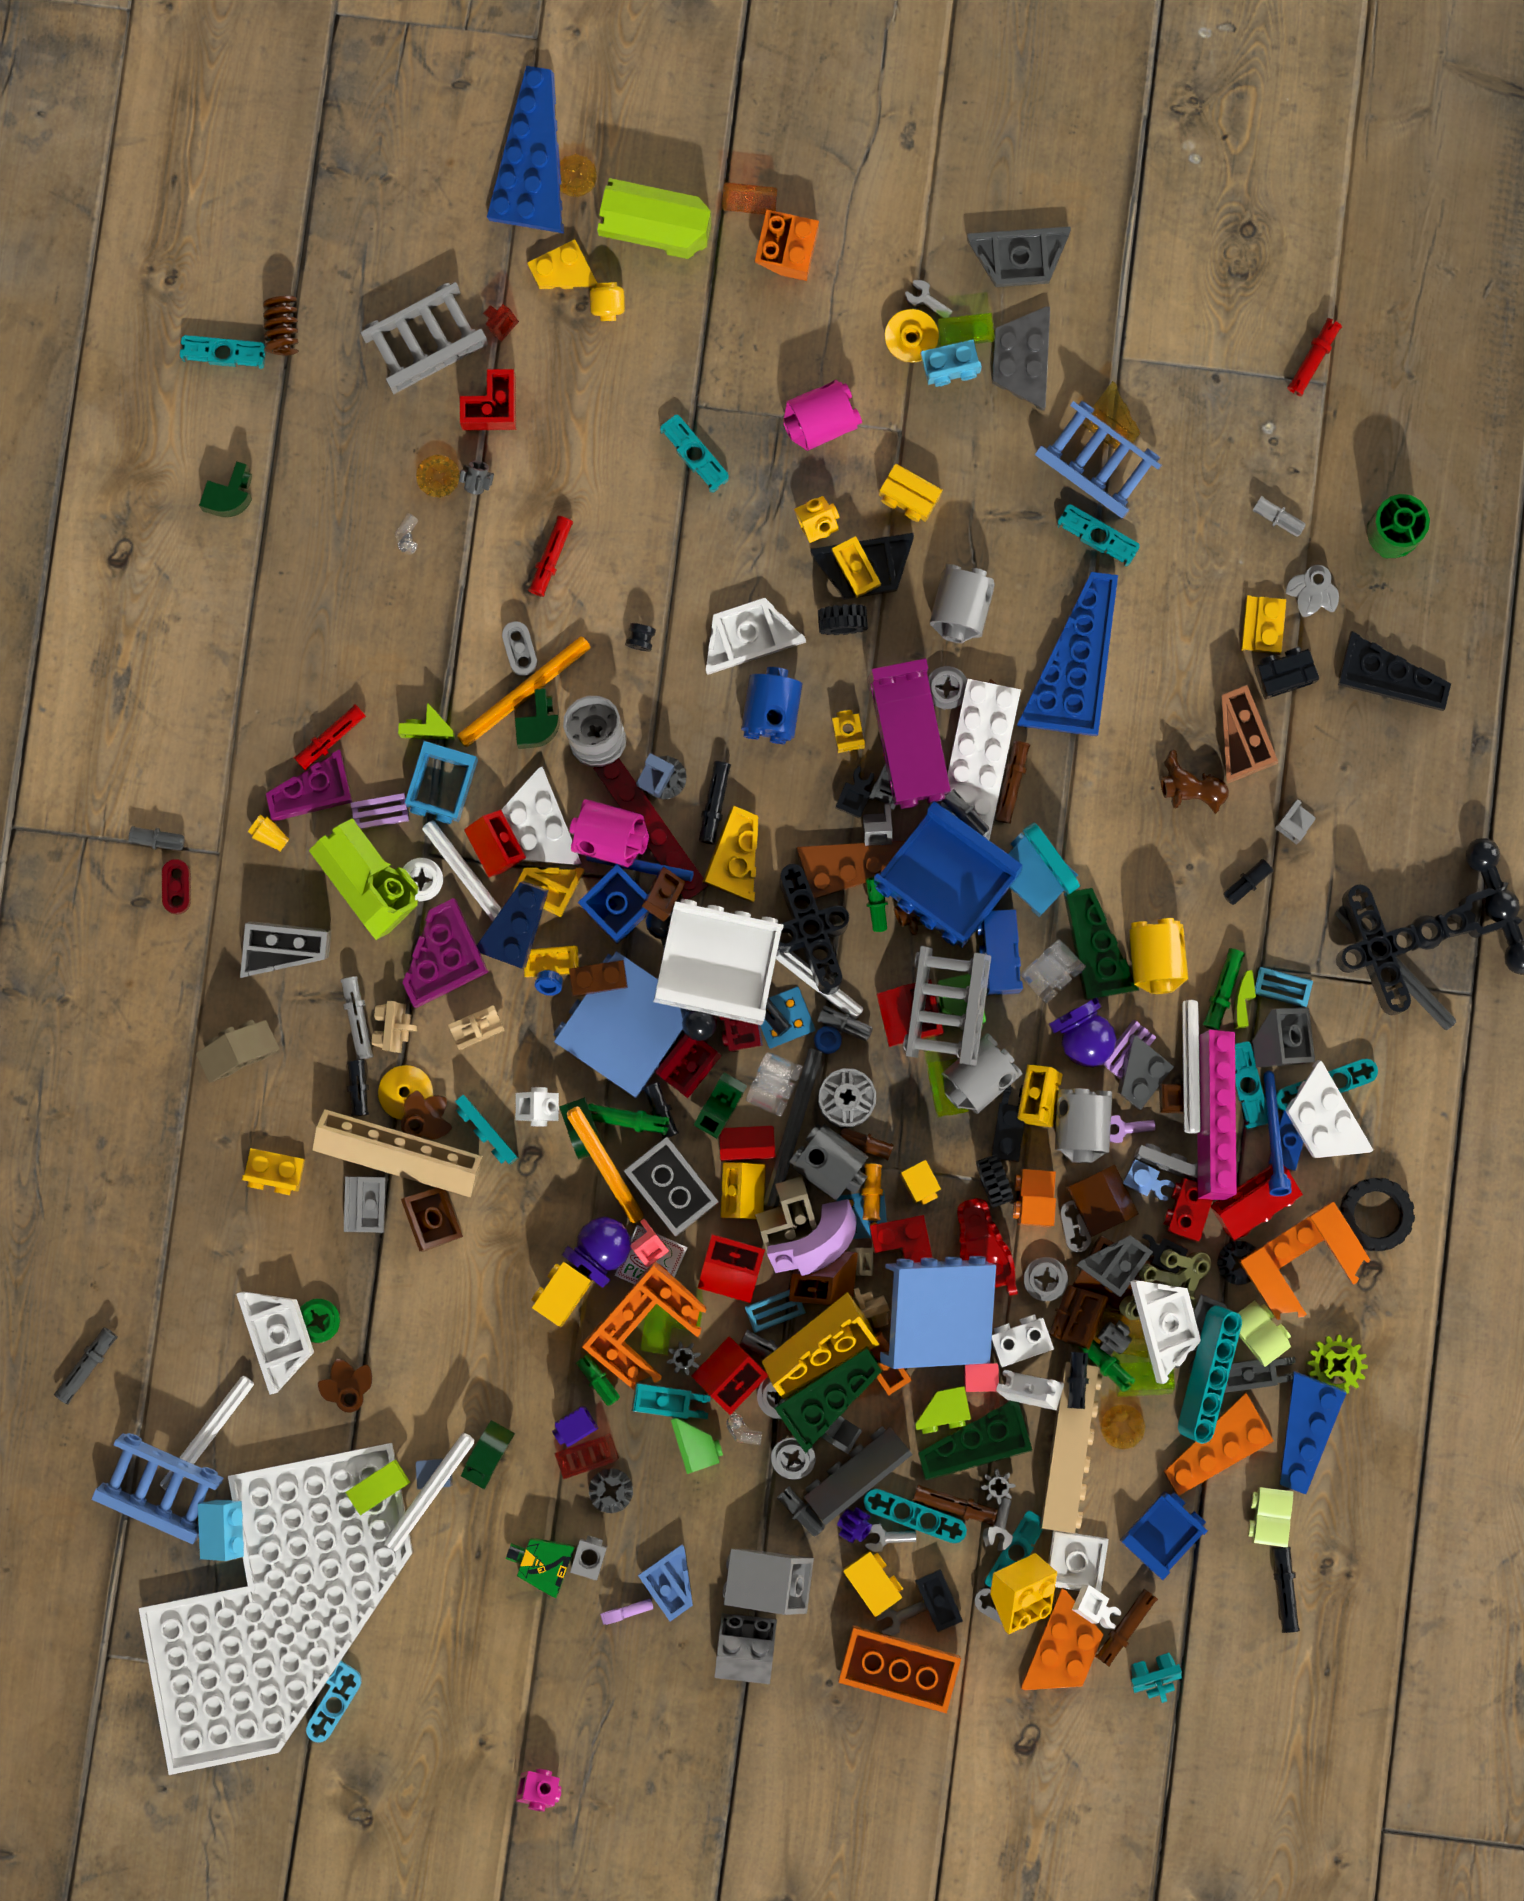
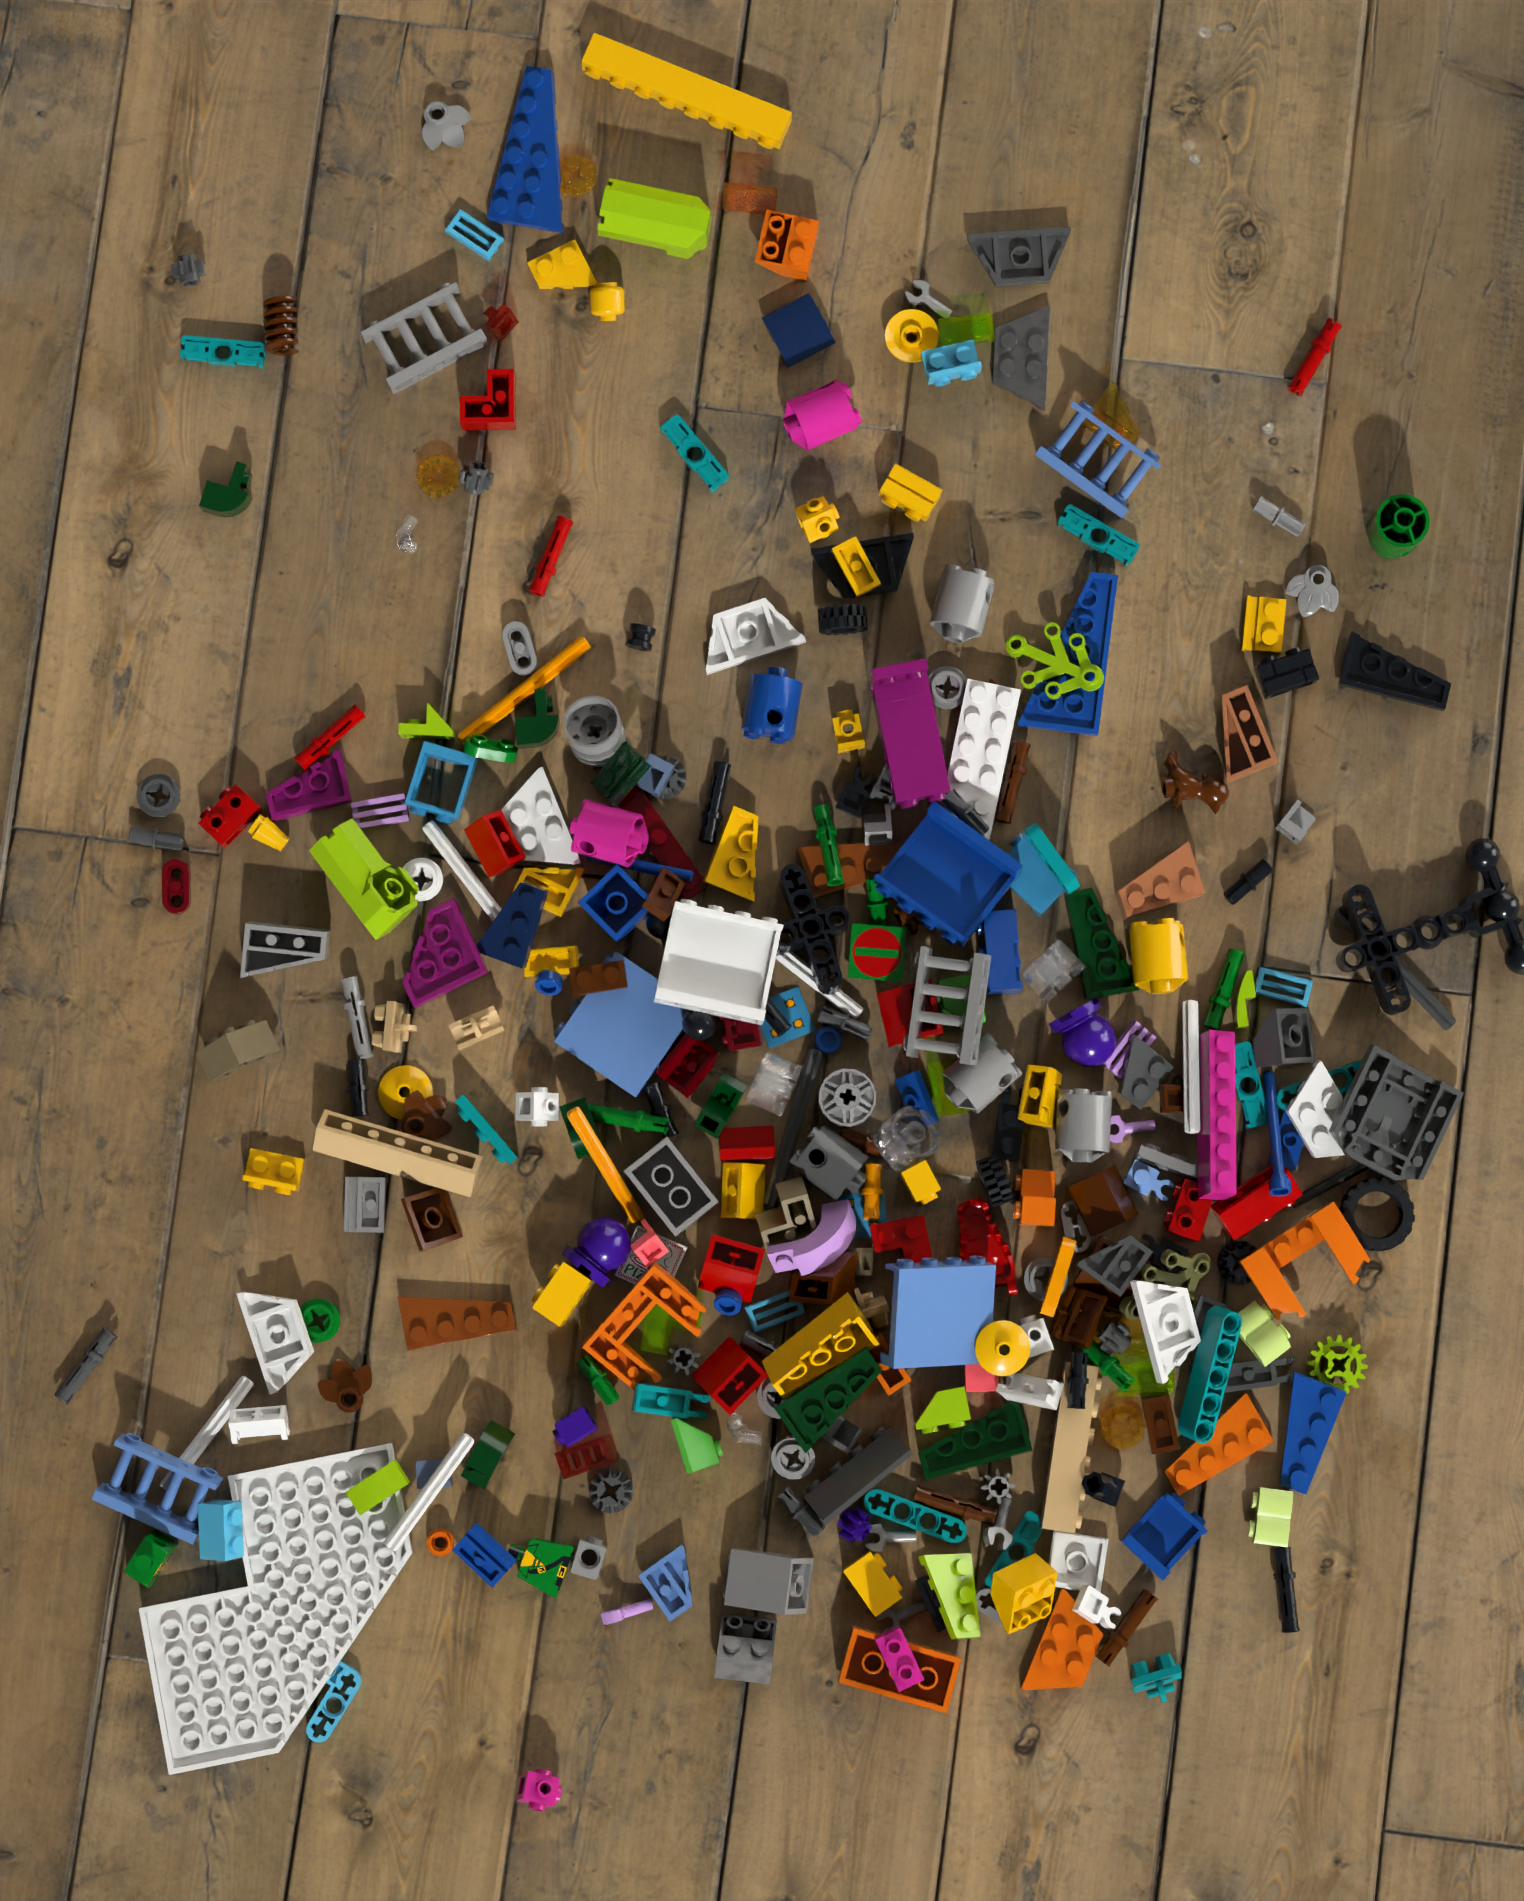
none -> green torso [123,1529,178,1589]
none -> dark grey gear [137,774,181,817]
none -> dark grey gear [171,254,206,286]
none -> red brick [198,784,263,849]
none -> white hinge [228,1405,290,1444]
none -> dark orange wing [398,1296,517,1351]
none -> light grey plate [422,101,472,150]
none -> orange plate [426,1528,454,1557]
none -> medium azure tile [445,209,505,262]
none -> blue plate [452,1523,517,1588]
none -> green plate [463,734,518,763]
none -> yellow brick [581,33,792,150]
none -> clear green plate [591,741,651,807]
none -> blue tile [714,1289,743,1316]
none -> dark blue slope [761,293,836,368]
none -> green pin [813,804,844,886]
none -> piece [848,923,907,982]
none -> clear brick [873,1106,940,1171]
none -> dark pink brick [874,1625,924,1692]
none -> blue plate [894,1070,939,1131]
none -> lime wing [918,1553,981,1640]
none -> yellow dish [975,1320,1030,1376]
none -> lime plant [1006,622,1104,700]
none -> light orange beam [1039,1237,1076,1317]
none -> black piece [1081,1471,1125,1507]
none -> nougat wedge [1115,841,1205,920]
none -> reddish brown plate [1141,1394,1180,1454]
none -> pearl dark grey bar [1291,1162,1369,1209]
none -> dark grey wedge [1329,1044,1464,1180]

